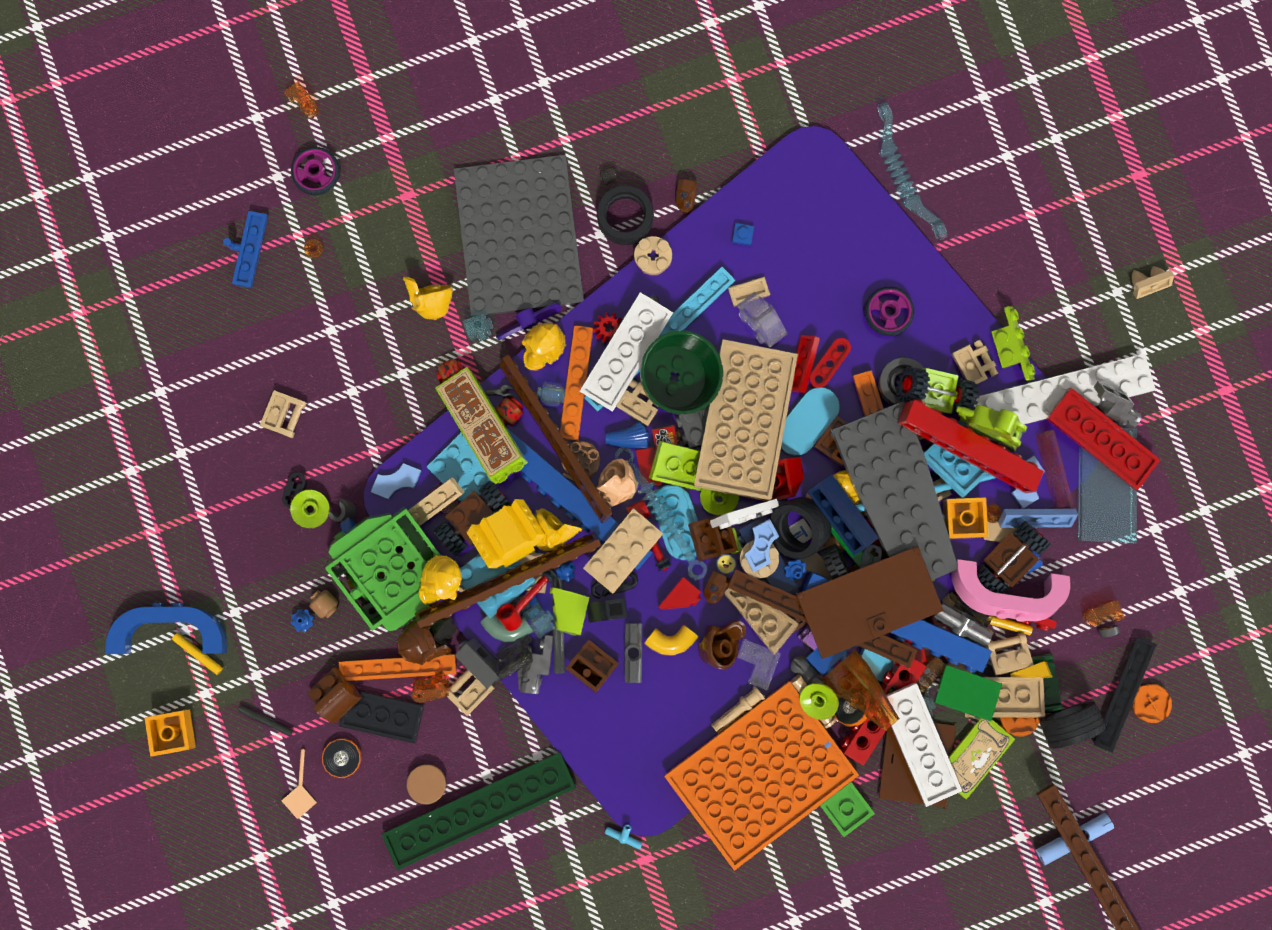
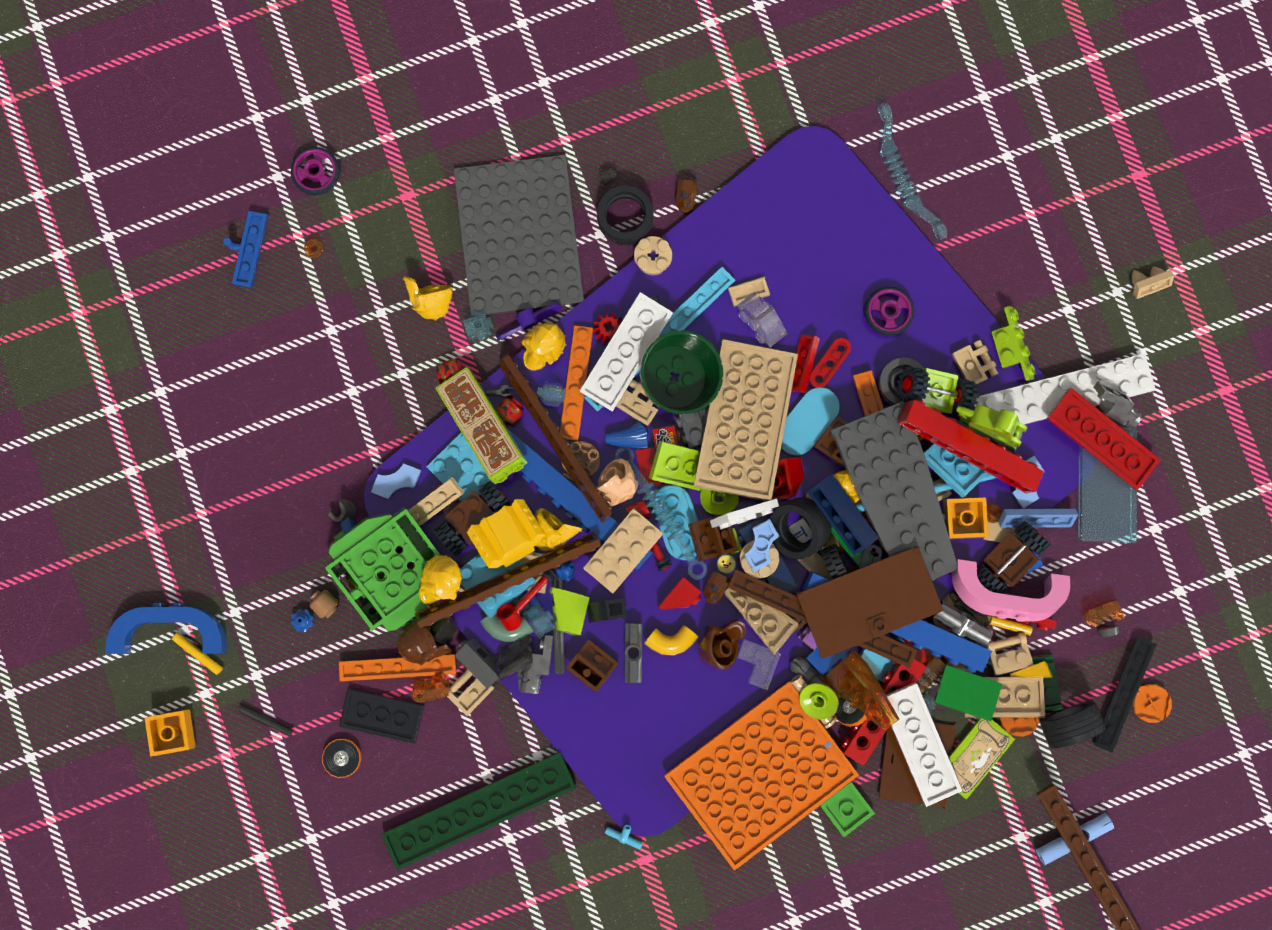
tan plate [260,391,307,438] -> none
black beam [282,472,307,508] -> none
light nougat piece [282,749,317,819] -> none
clear orange leg [283,81,319,119] -> none
lime dish [290,490,329,528] -> none
reddish brown brick [307,667,362,723] -> none
medium nougat tile [407,764,446,804] -> none
black piece [591,572,638,599] -> none
tan pin [711,686,765,734] -> none
blue plate [732,223,754,246] -> none
blue plant [784,559,807,580] -> none
clear pink slope [1036,430,1073,509] -> none

